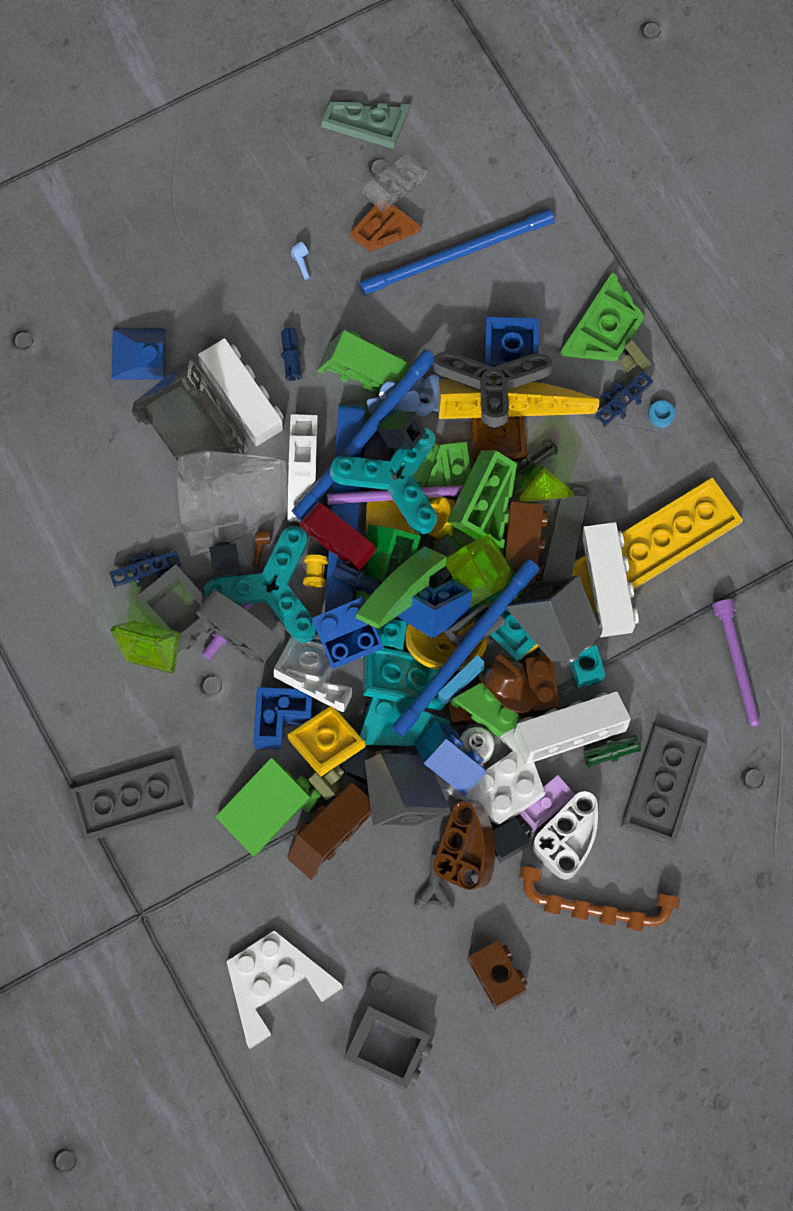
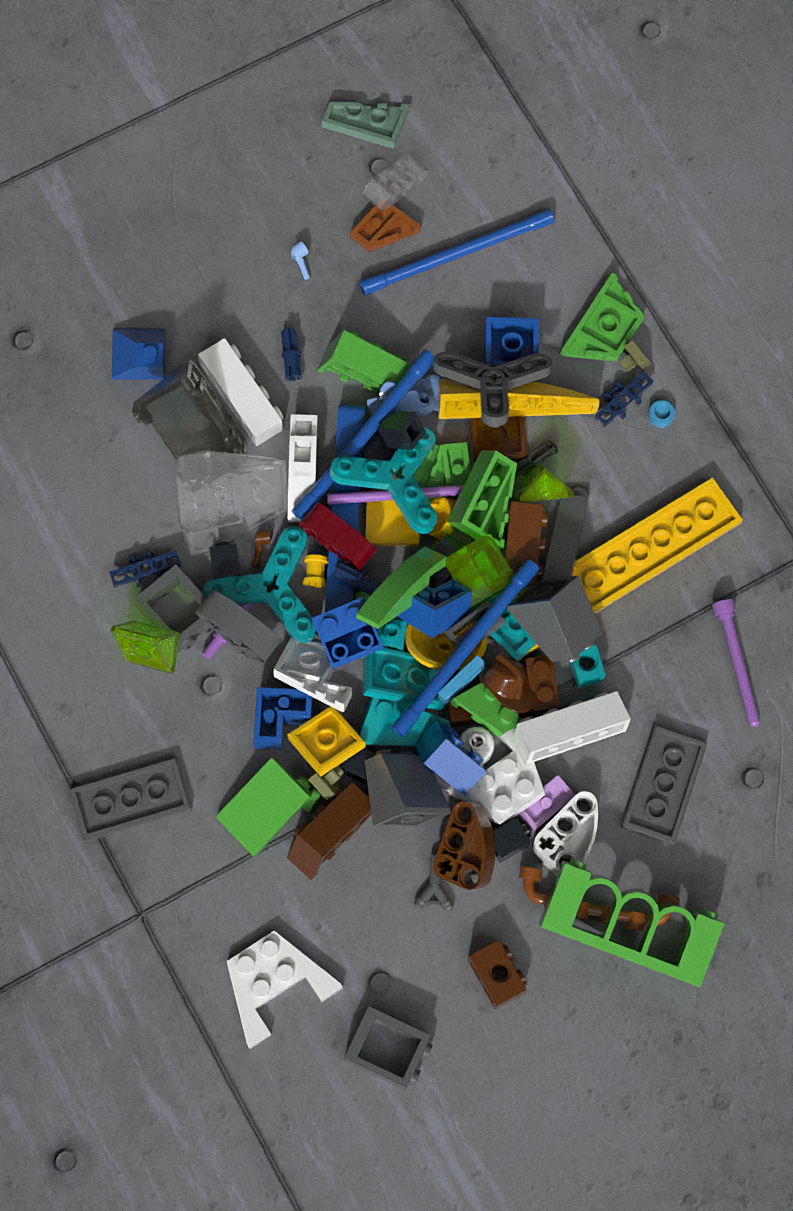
green slope [359,524,421,583] -> none
white brick [581,522,639,637] -> none
dark green pin [583,735,641,768] -> none
none -> bright green fence [539,858,725,987]

